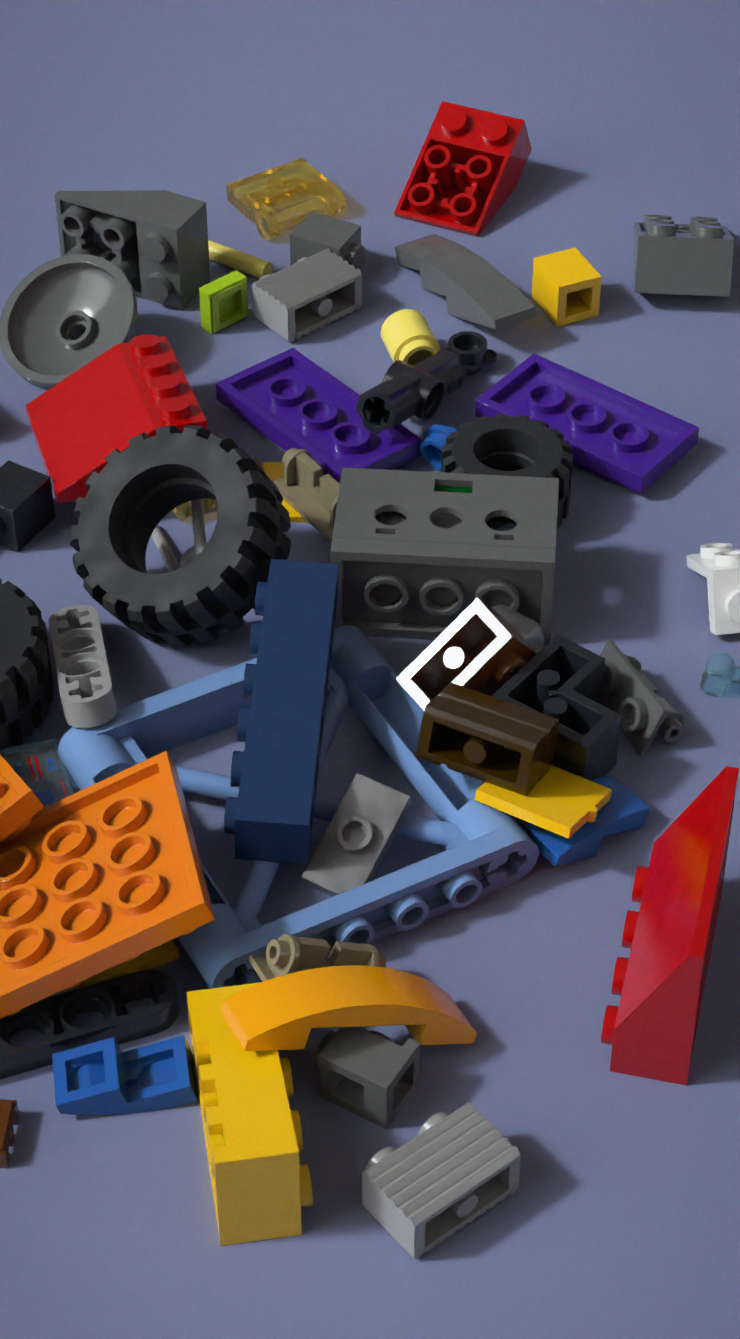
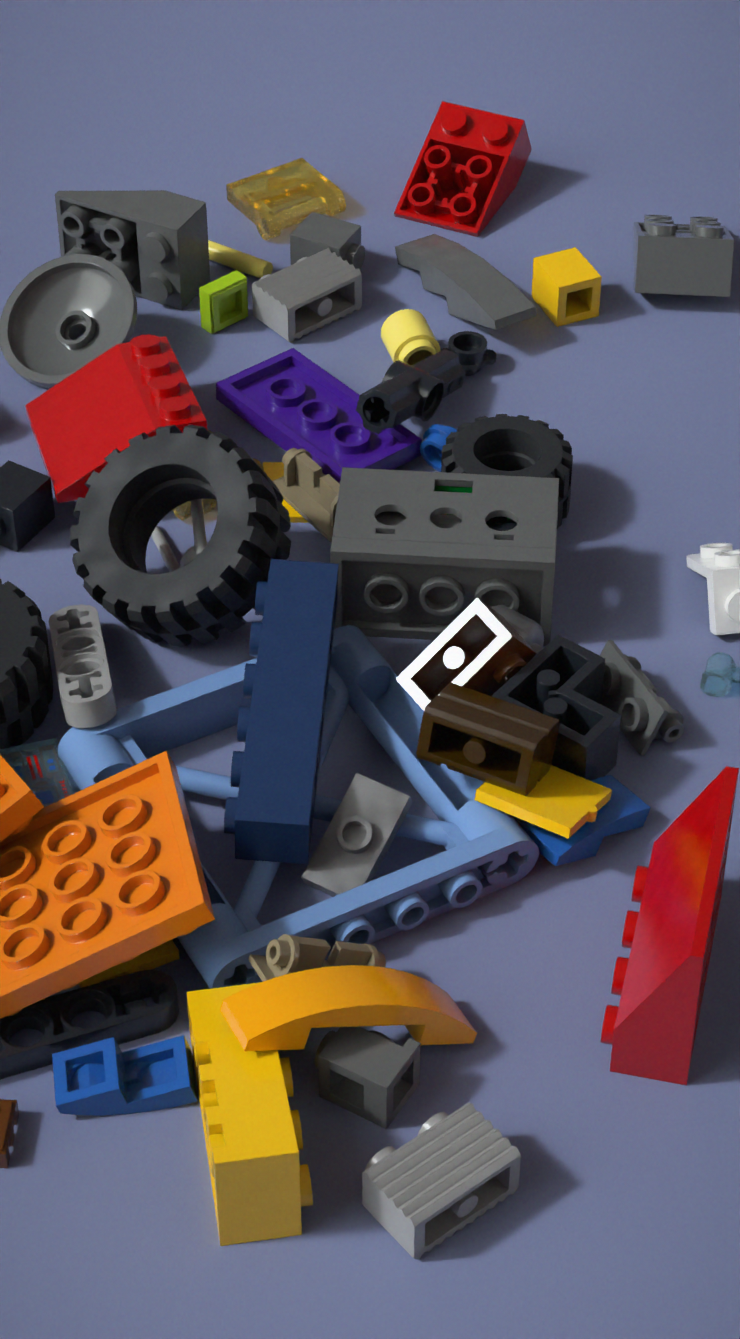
dark purple plate [475,353,699,493] -> none

